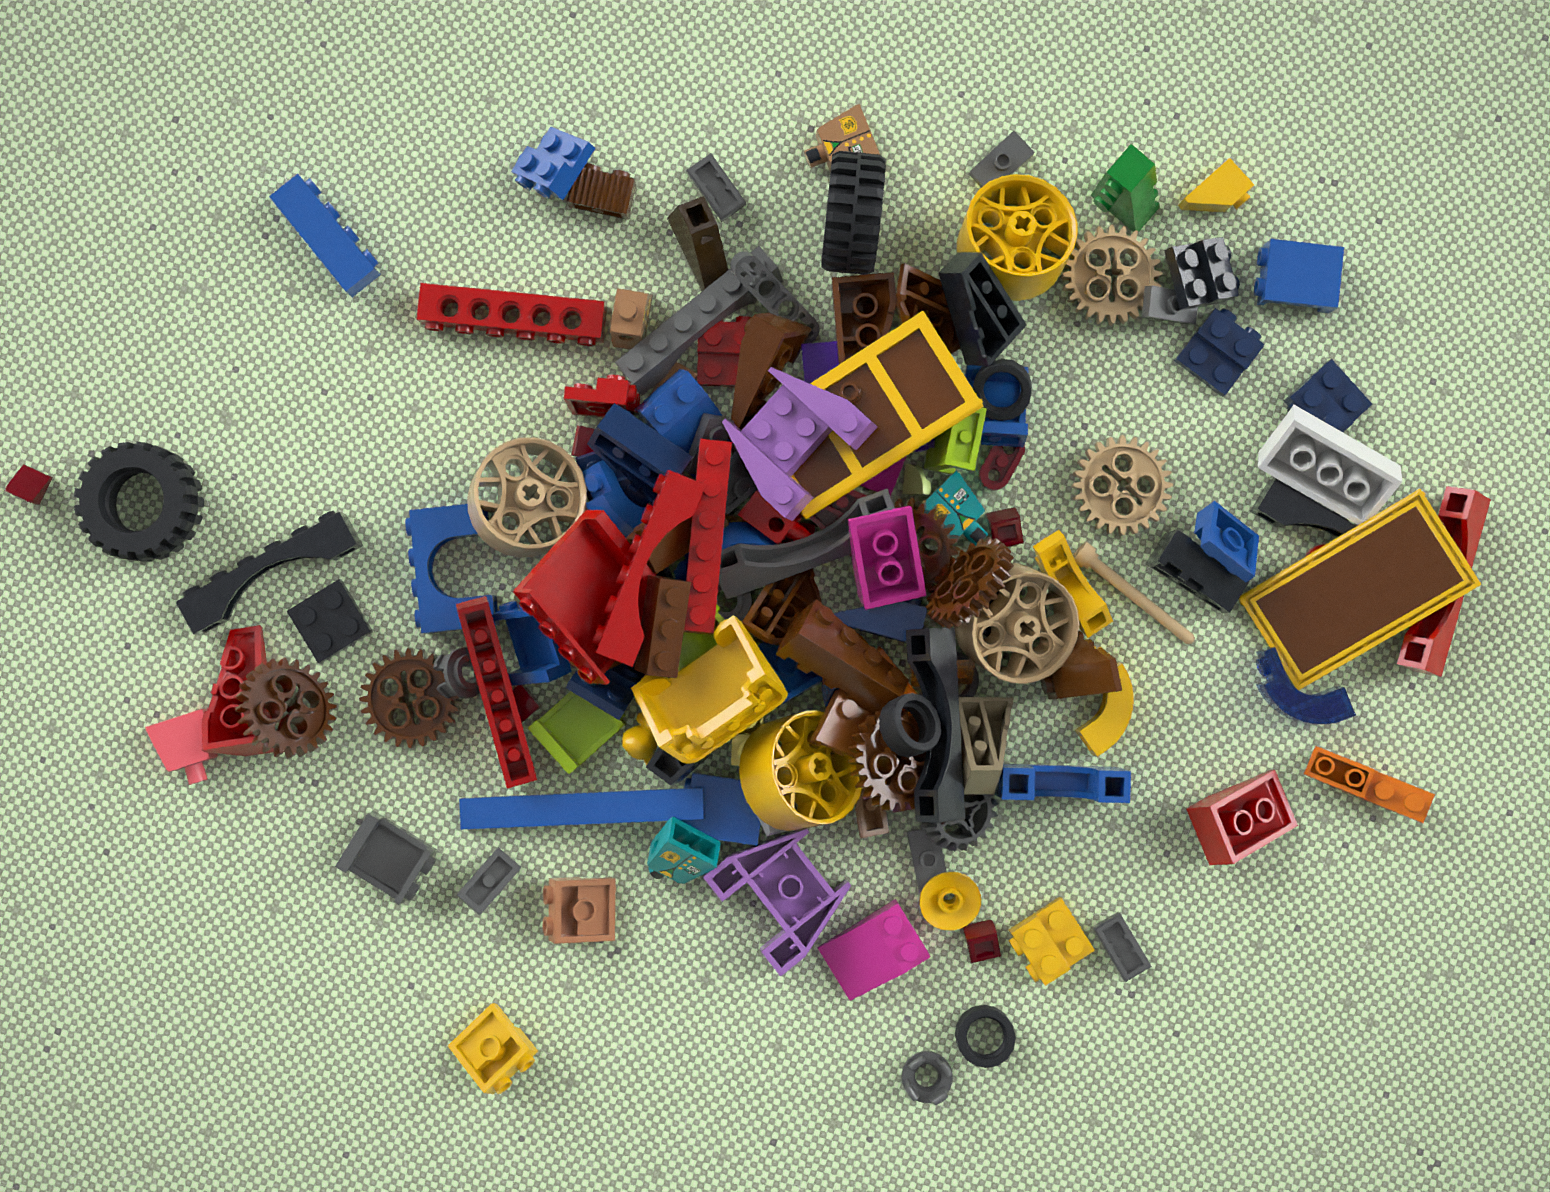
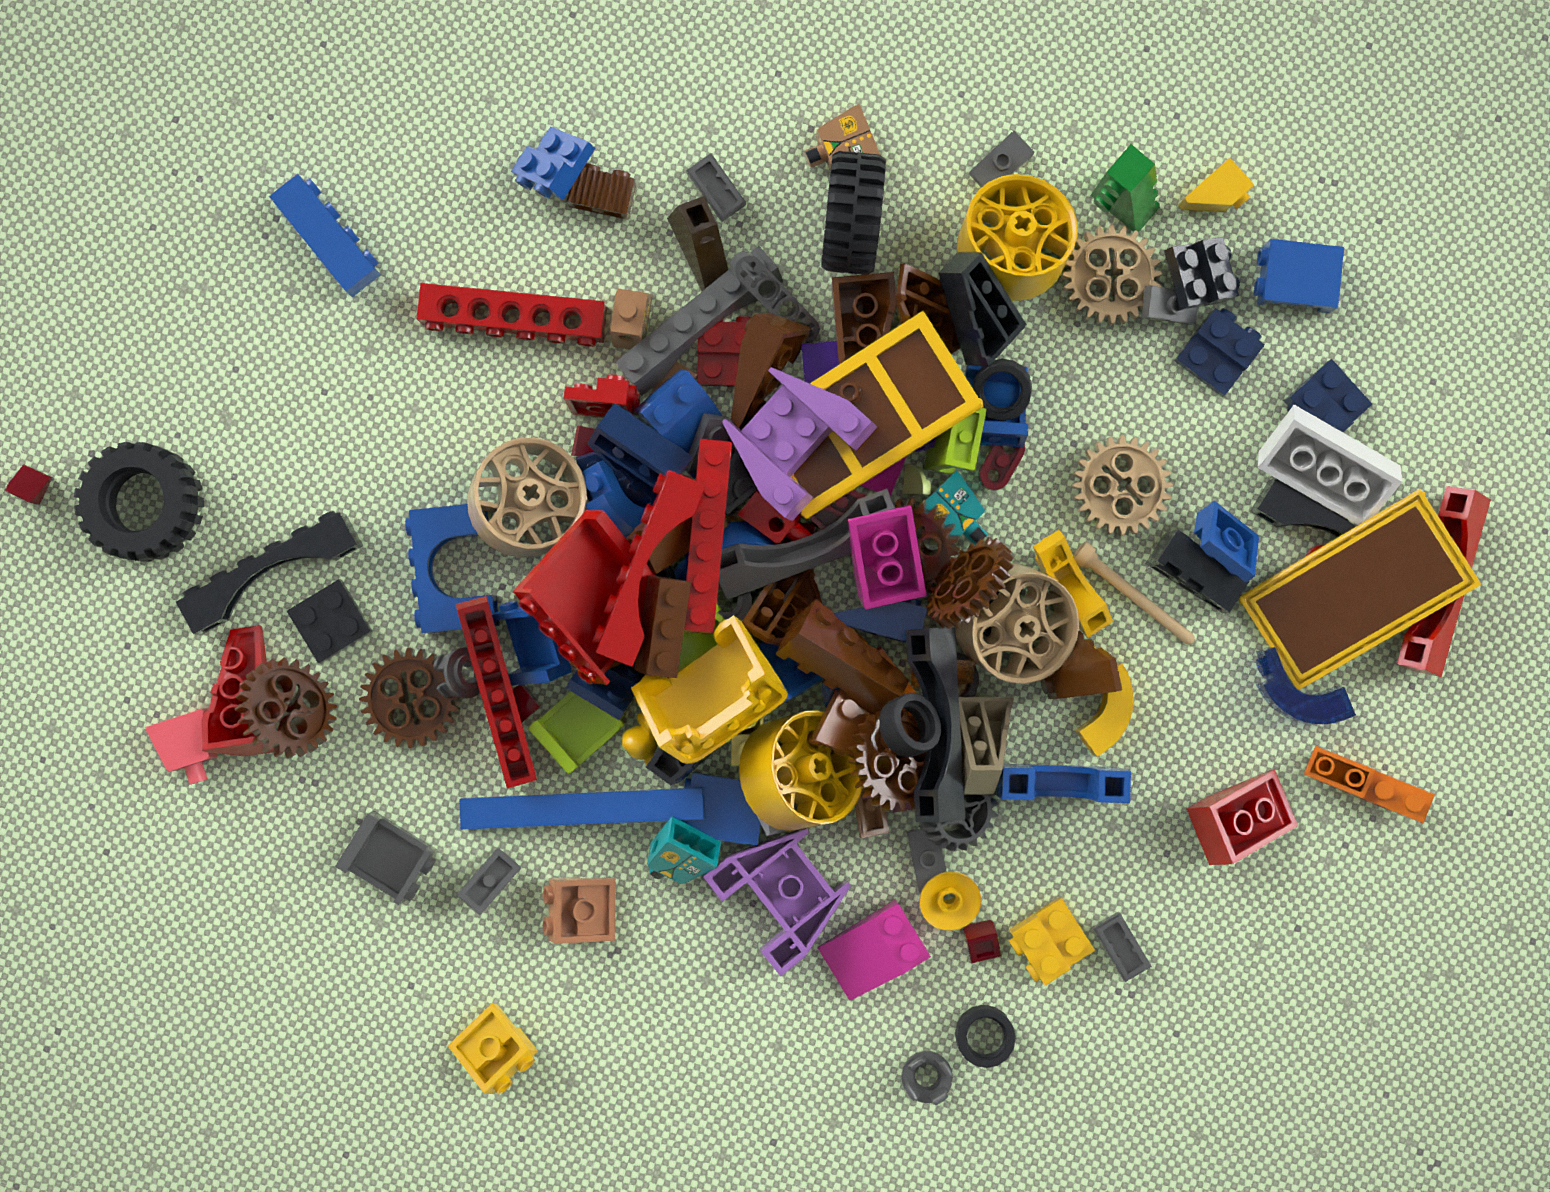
dark red slope [986,507,1024,547] -> none

